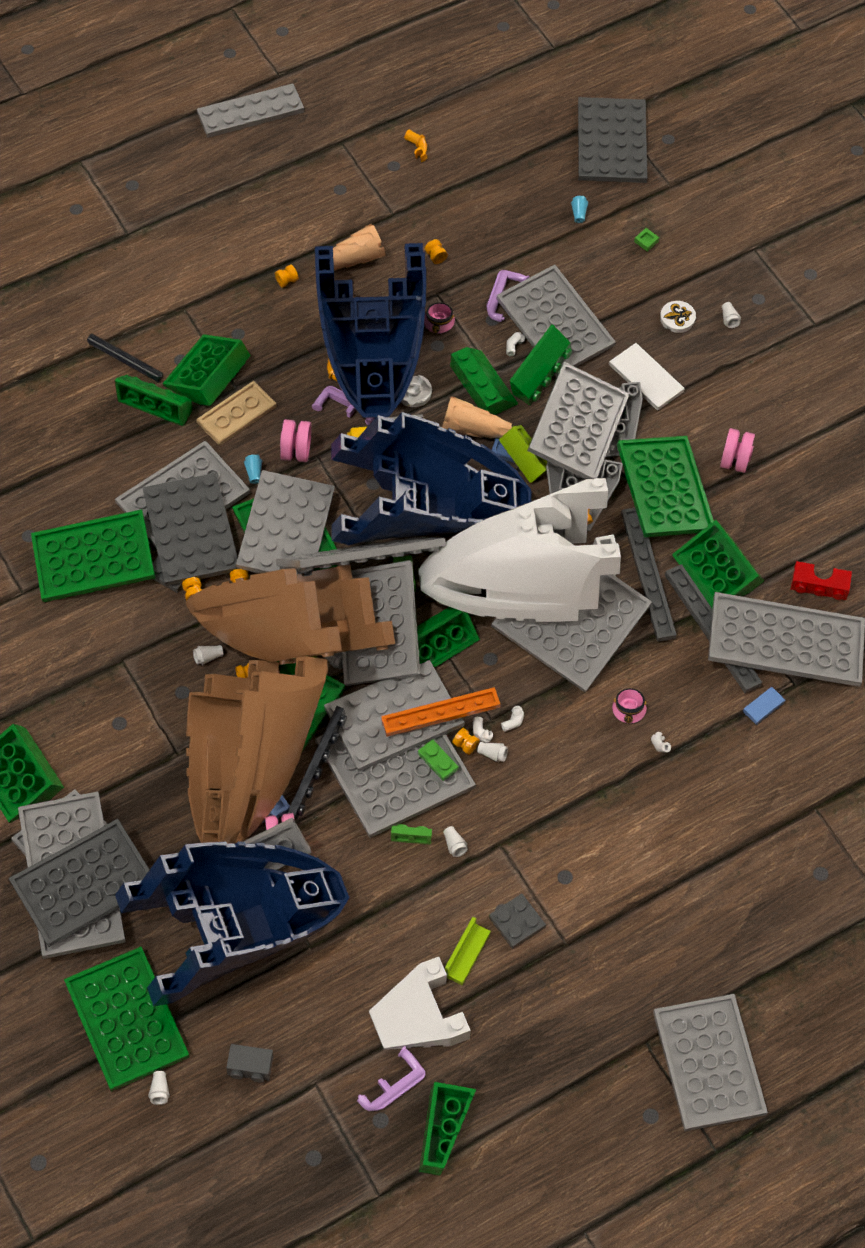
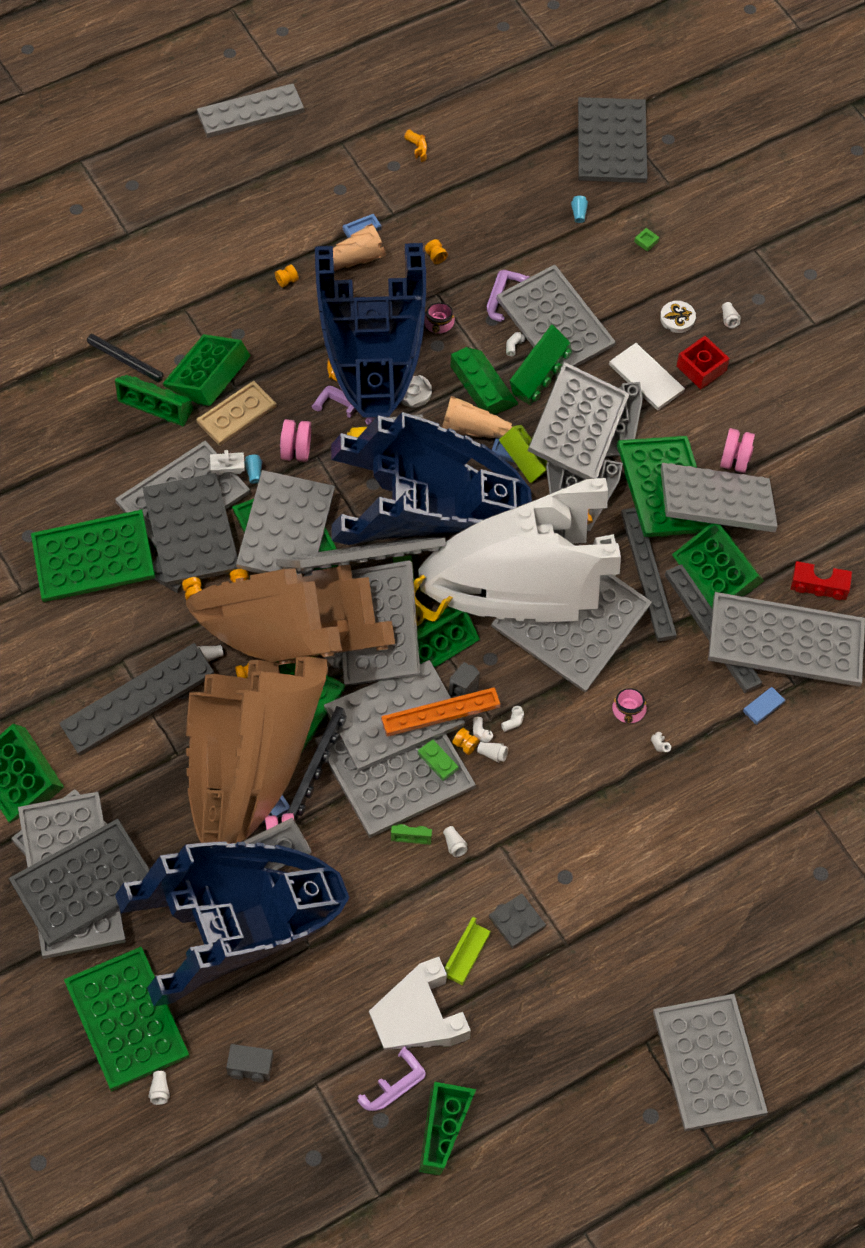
none -> dark grey plate [59,643,214,756]
none -> white hips [210,450,245,475]
none -> medium blue tile [343,214,381,238]
none -> yellow piece [414,575,453,626]
none -> dark grey brick [449,662,480,698]
none -> light grey plate [660,463,778,532]
none -> red brick [676,336,730,389]

